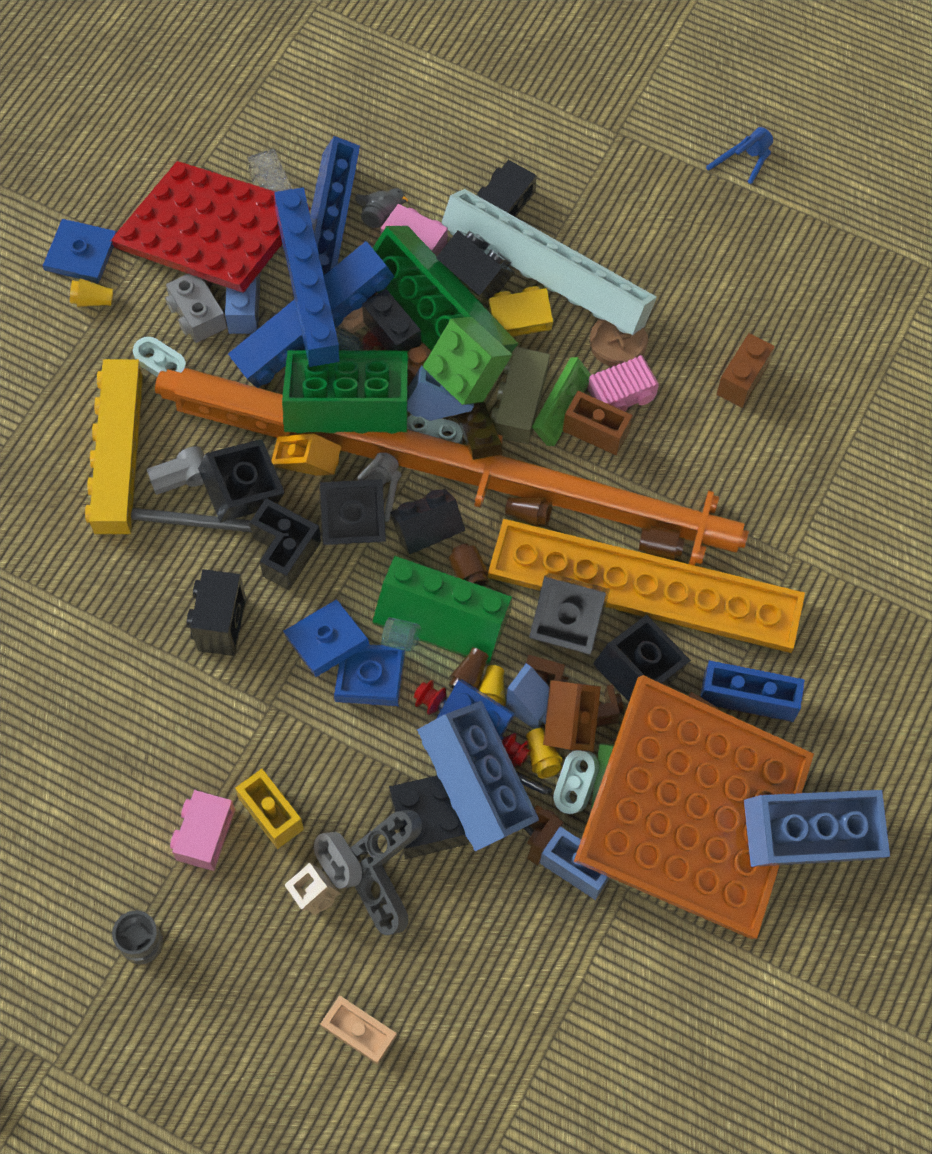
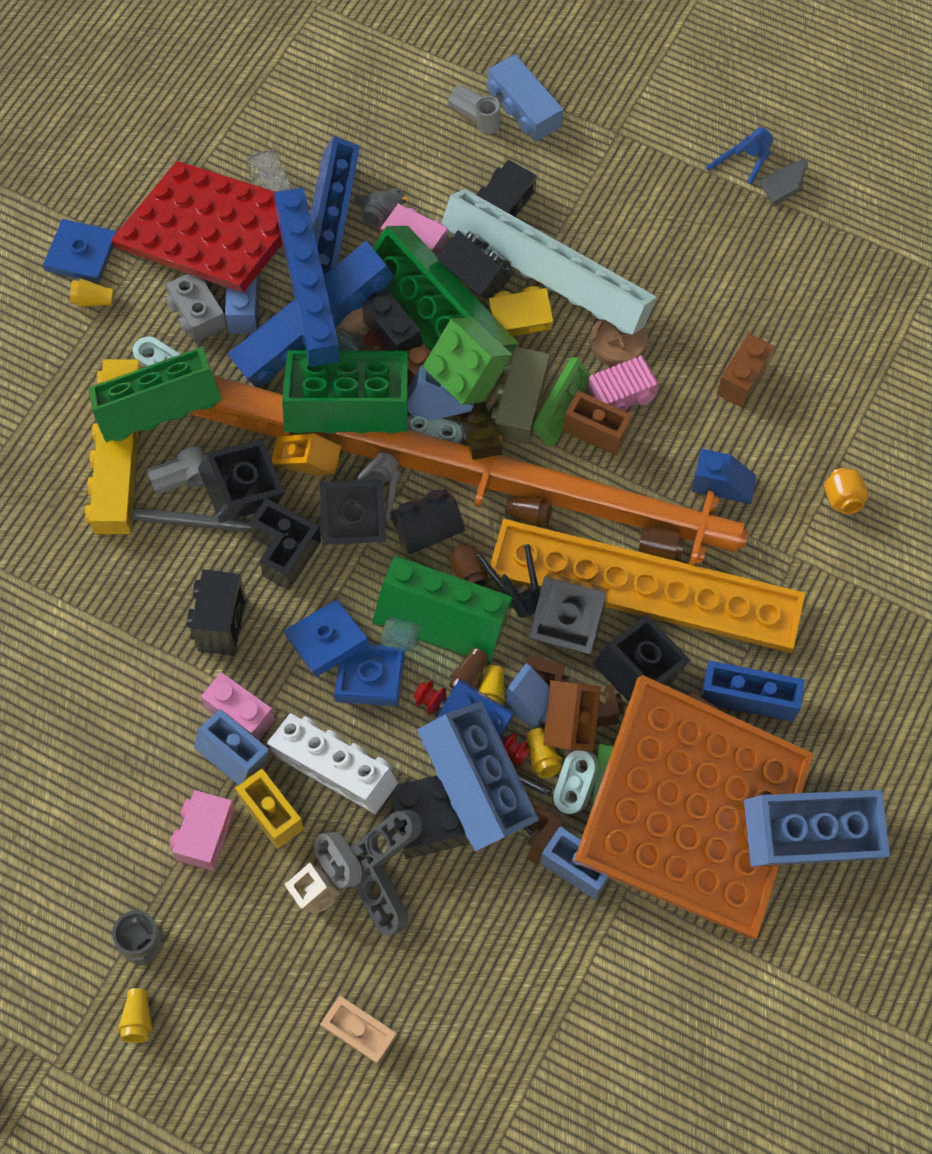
none -> green slope [88,346,222,442]
none -> yellow cone [117,988,152,1043]
none -> medium blue brick [194,709,269,785]
none -> bright pink brick [201,672,275,741]
none -> white brick [267,713,398,814]
none -> light grey piece [448,85,501,134]
none -> black plant [477,544,541,618]
none -> medium blue brick [486,54,563,142]
none -> blue slope [691,449,757,504]
none -> dark grey slope [758,158,809,207]
none -> light orange head [824,468,869,515]

